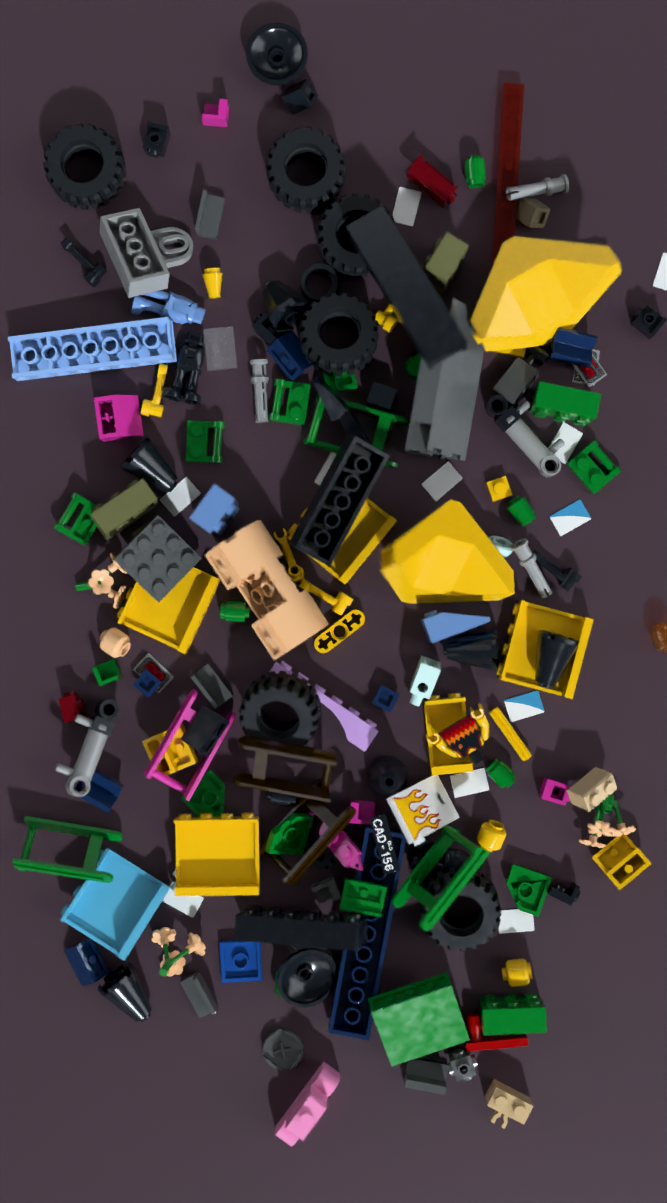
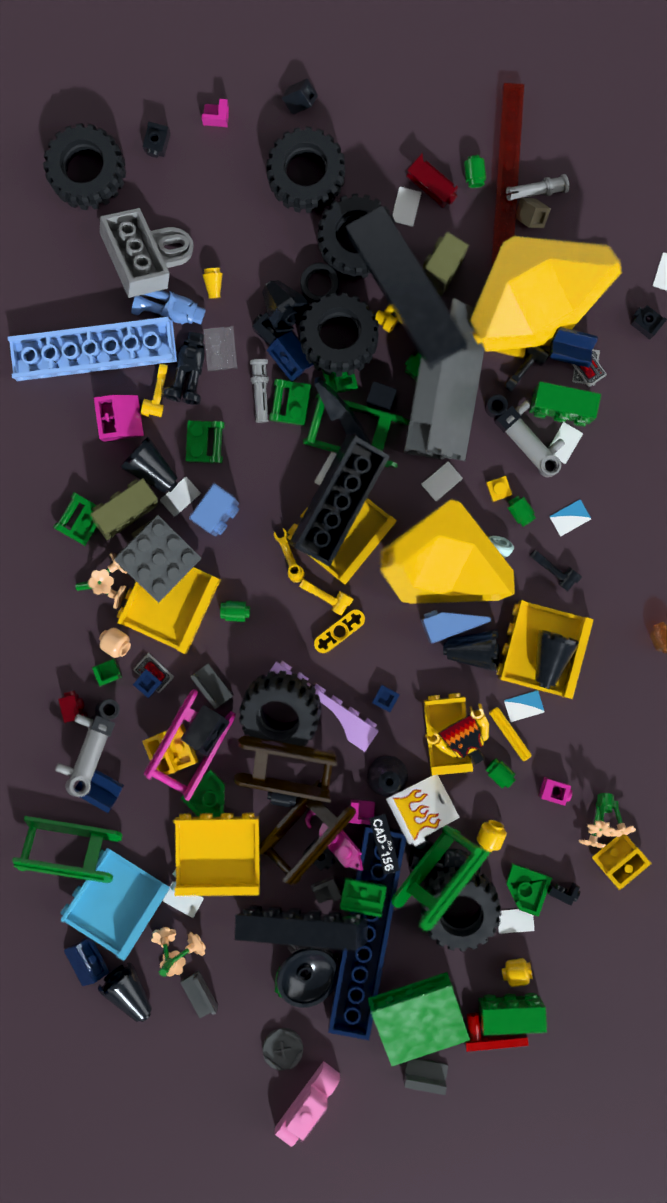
black brick [60,238,107,288] -> none
dark grey panel [195,189,225,240] -> none
light nougat cylinder [205,520,329,660] -> none
blue tile [219,939,263,983] -> none
black dish [246,22,308,86] -> none
green plate [265,813,314,855] -> none
light aqua torso [410,655,441,707] -> none
flat silver brick [447,1048,478,1082] -> none
white sticker [450,768,489,798] -> none
tan brick [484,1079,533,1129] -> none
dark grey panel [493,358,539,408] -> none
light grey pin [511,538,552,598] -> none
green plate [567,440,622,495] -> none
tan brick [567,767,617,812] -> none

